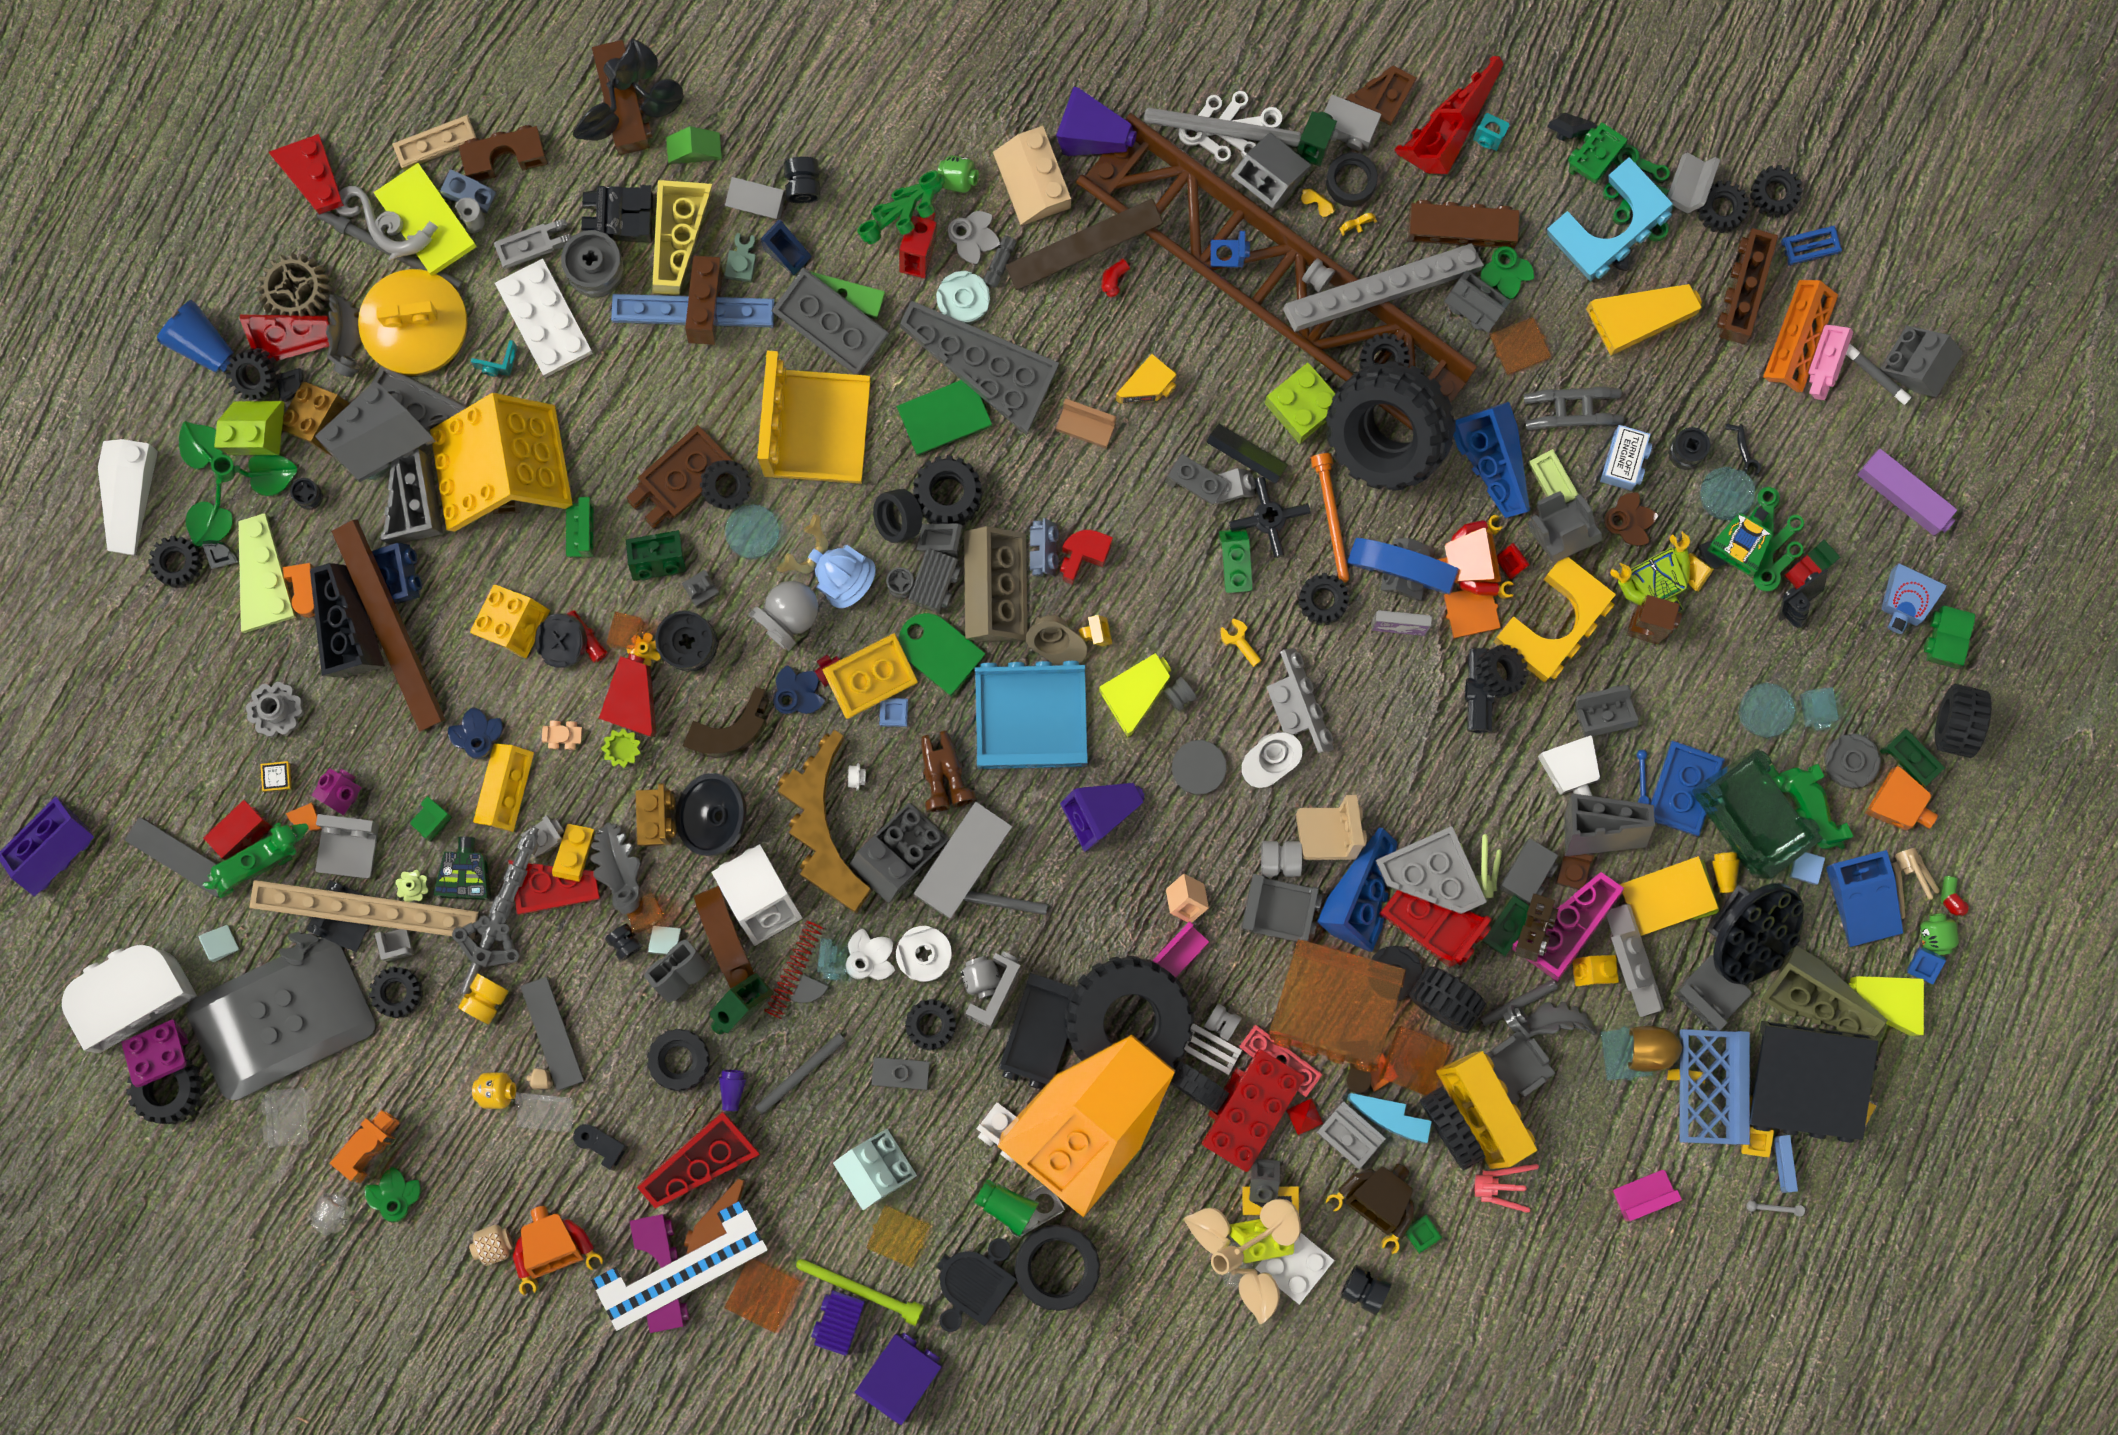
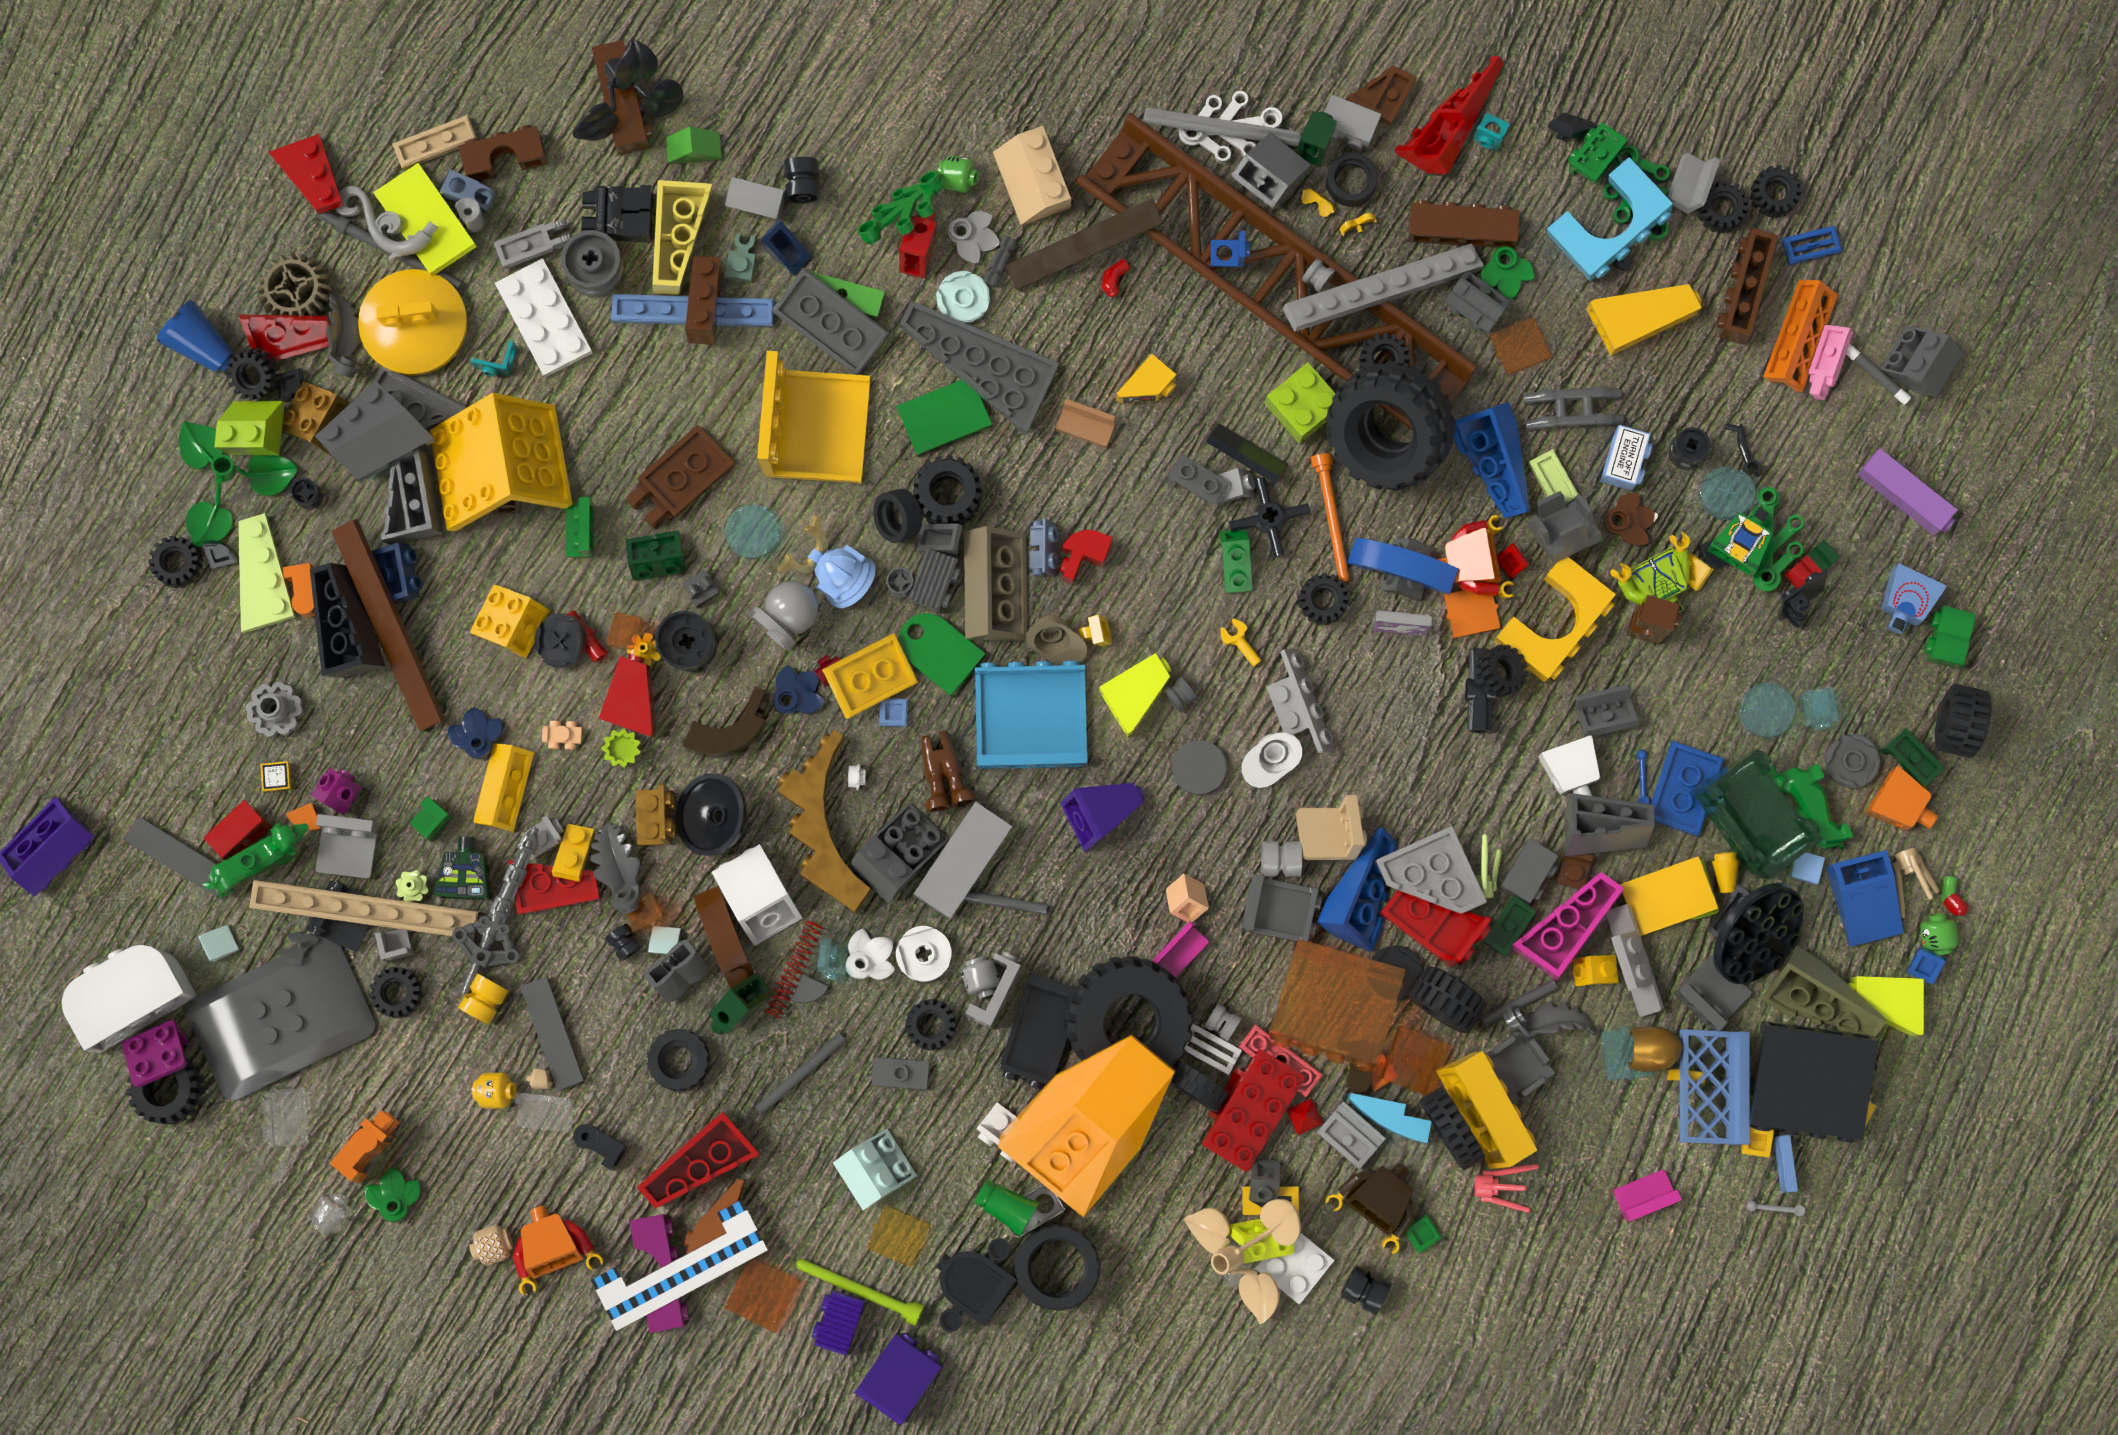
white wedge [98,439,158,556] -> none
black tyre [700,460,752,509] -> none
dark purple cone [719,1070,746,1111] -> none
dark purple slope [1056,87,1137,156] -> none
dark brown piece [1515,893,1559,962] -> none

